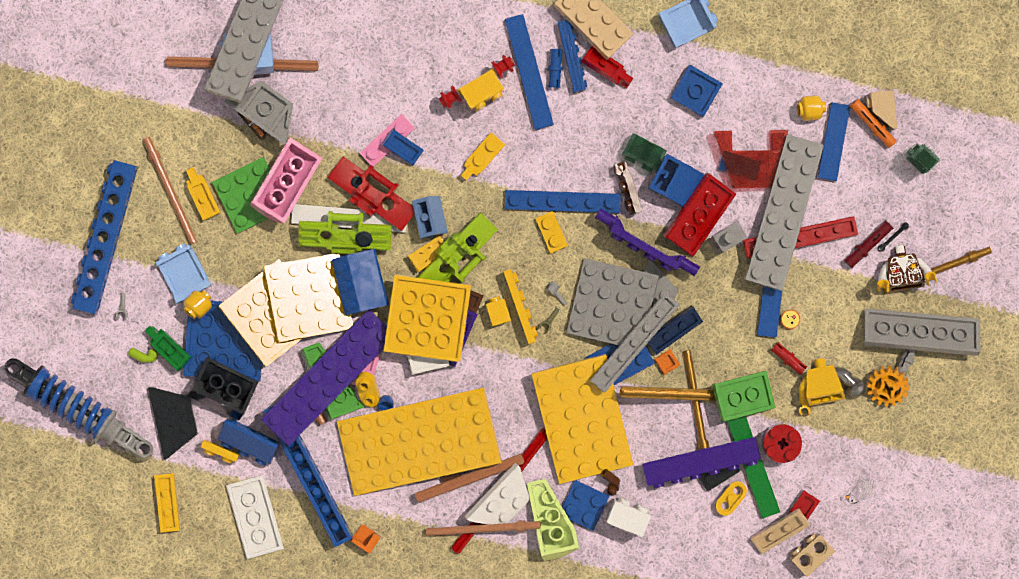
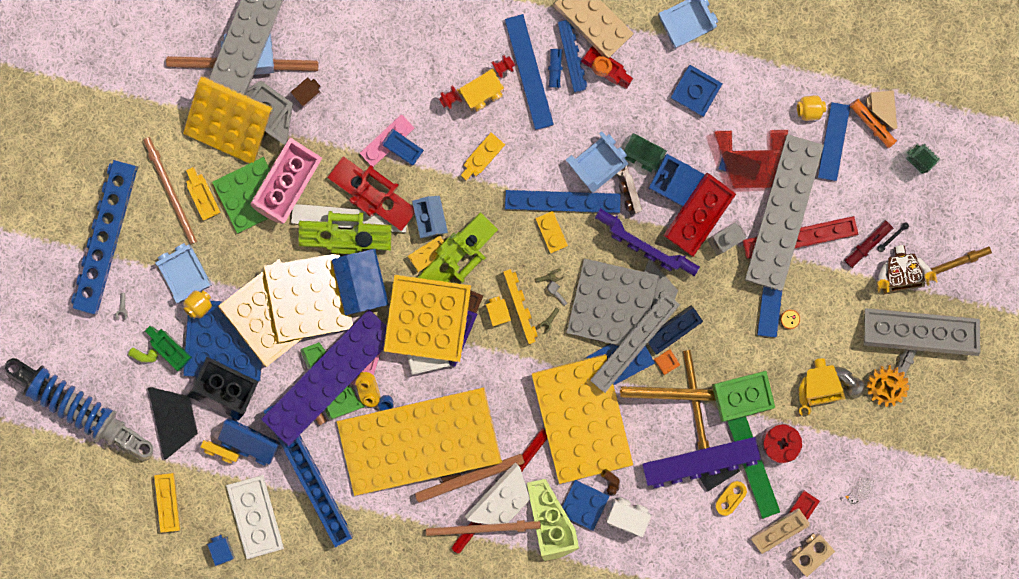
orange panel [351,524,381,554] -> none
red pin [770,341,808,376] -> none
none -> yellow plate [183,76,272,164]
none -> blue brick [207,535,235,566]
none -> reddish brown brick [291,77,321,108]
none -> olive hand [535,269,563,283]
none -> light blue panel [566,131,628,193]
none -> orange tile [592,56,612,77]

